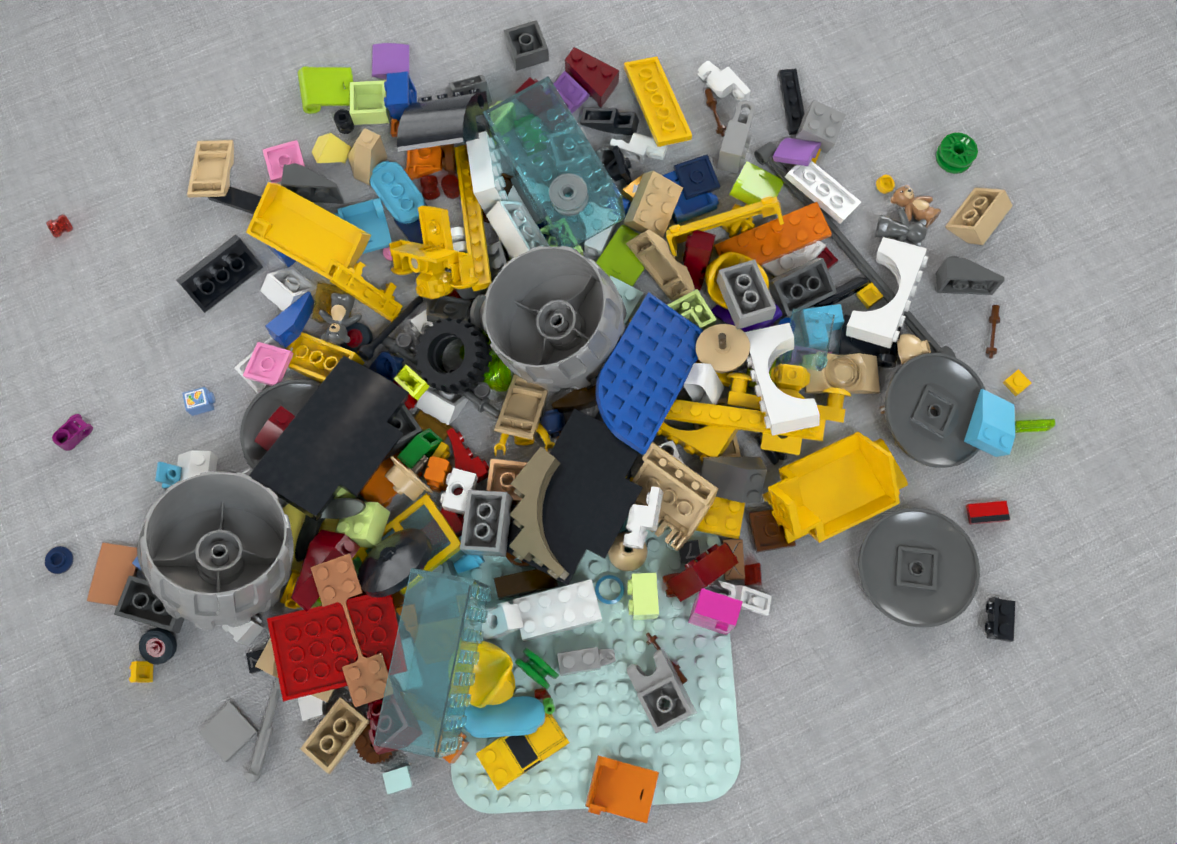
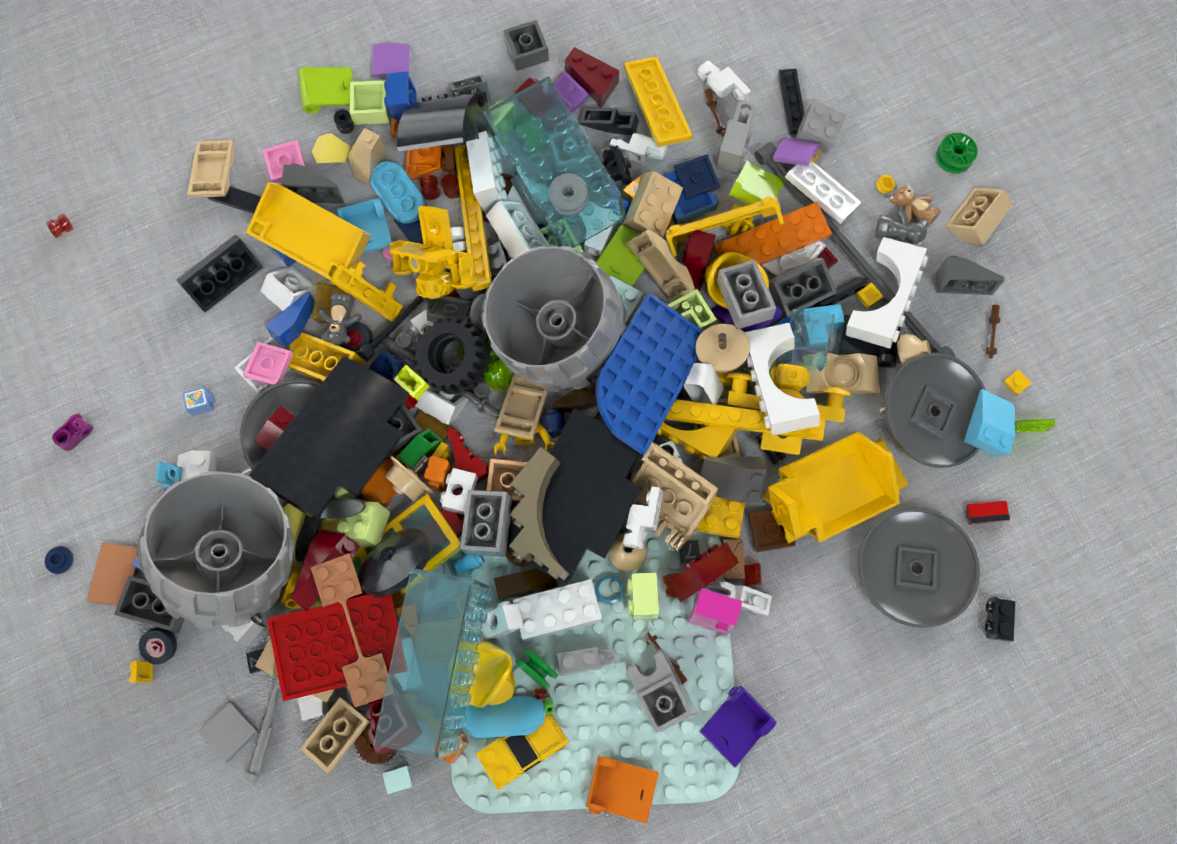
none -> dark purple door [699,685,777,768]

